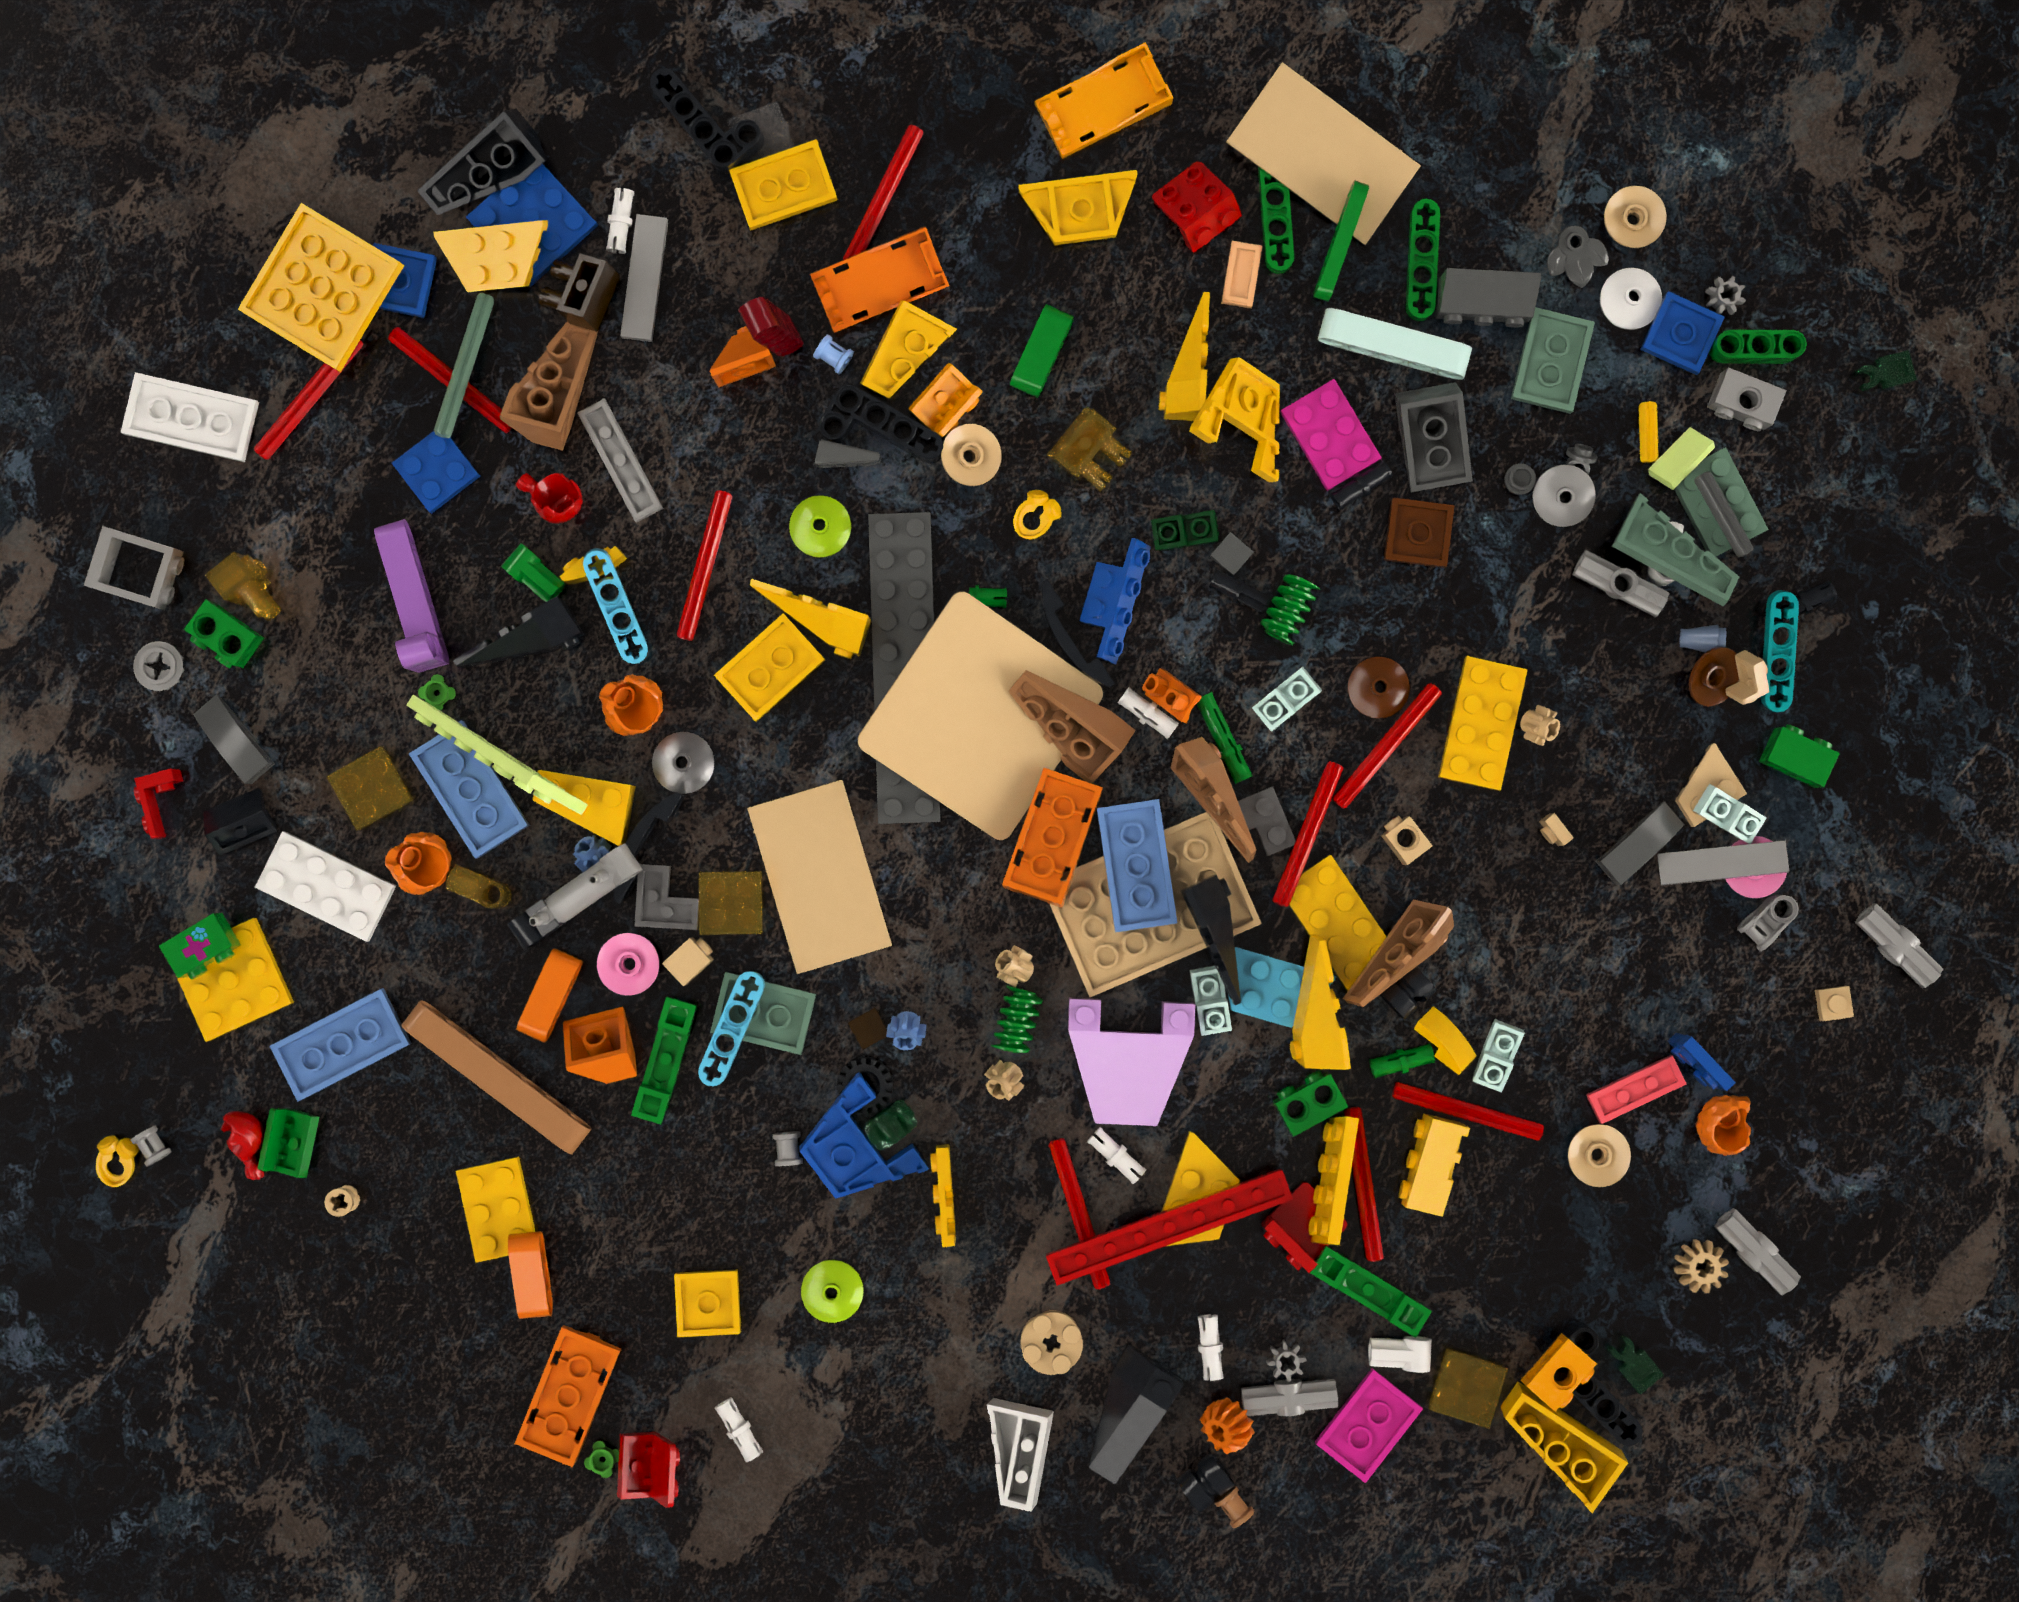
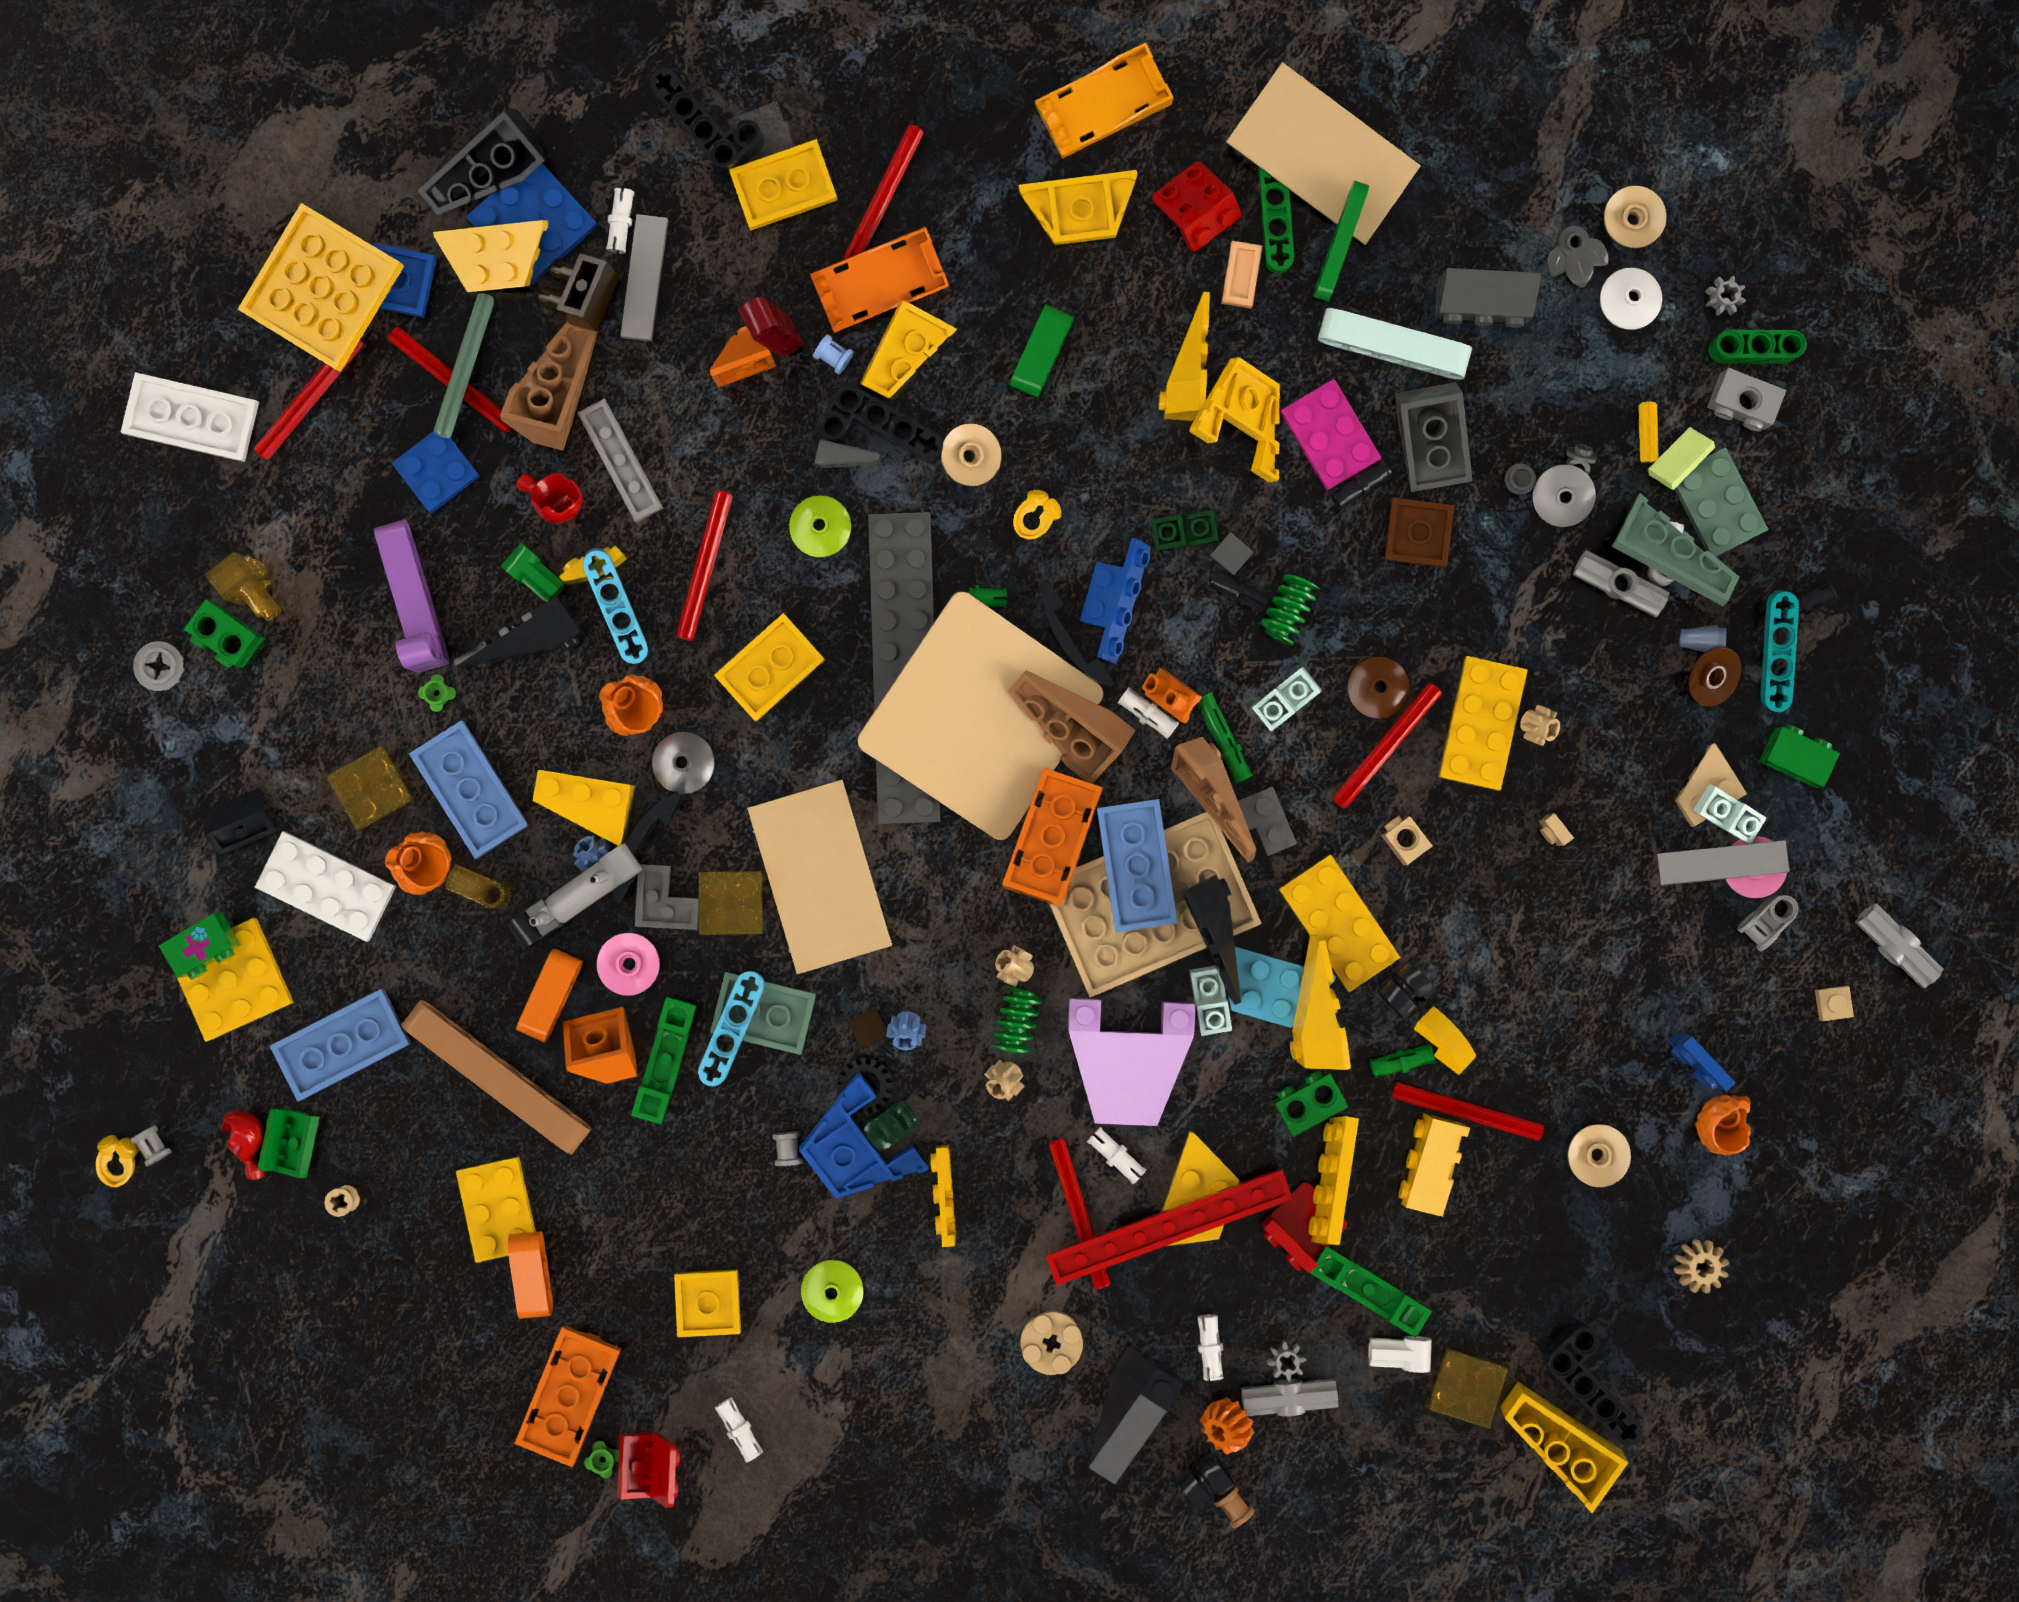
light grey window [84,526,184,610] -> none
red bracket [134,768,184,839] -> none
dark grey slope [193,694,275,784] -> none
yellowish green wing [407,695,588,815] -> none
tan brick [662,937,714,986] -> none
yellow wedge [750,579,872,659] -> none
light orange bracket [908,363,983,438] -> none
white wedge [987,1398,1054,1512] -> none
clear yellow brick [1047,407,1132,491] -> none
red axle [1273,761,1343,907] -> none
dark pink plate [1315,1368,1423,1483] -> none
medium nougat wedge [1343,900,1454,1007] -> none
red axle [1344,1107,1384,1262] -> none
green beam [1406,199,1440,321] -> none
light aqua slope [1472,1019,1525,1093] -> none
sand green plate [1511,307,1595,414] -> none
light orange brick [1520,1333,1597,1412] -> none
coral plate [1586,1055,1686,1124] -> none
dark grey slope [1595,801,1684,885] -> none
clear green plate [1608,1335,1664,1395] -> none
blue plate [1640,291,1725,375] -> none
dark grey axle [1694,471,1753,557] -> none
light grey piece [1714,1208,1801,1296] -> none
tan bracket [1725,650,1770,705] -> none
clear green plate [1856,350,1917,391] -> none

